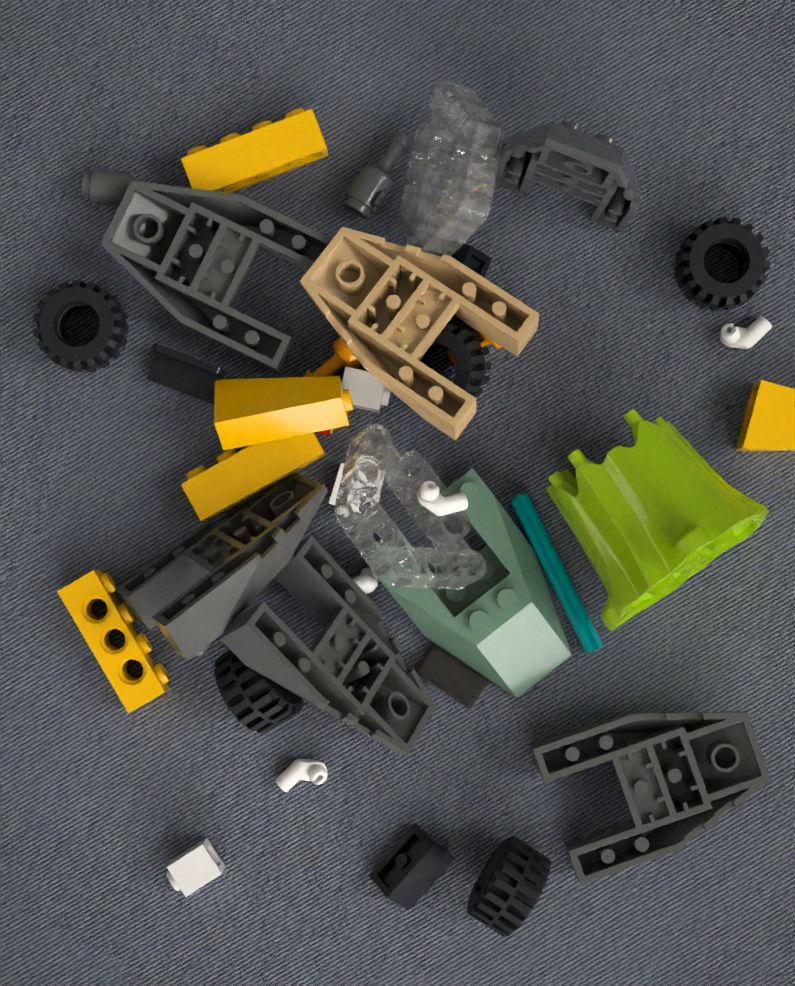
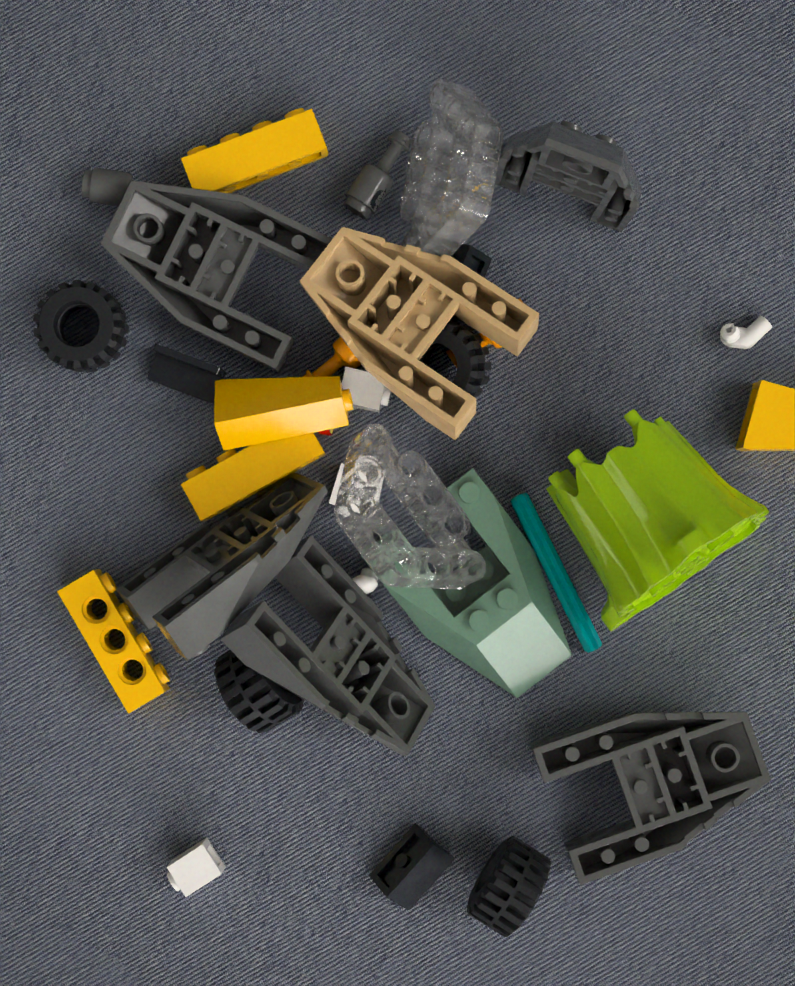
white arm [275,758,328,793] -> none
clear smoke tile [414,642,489,709] -> none
white arm [417,481,468,516] -> none
black tyre [674,217,770,311] -> none

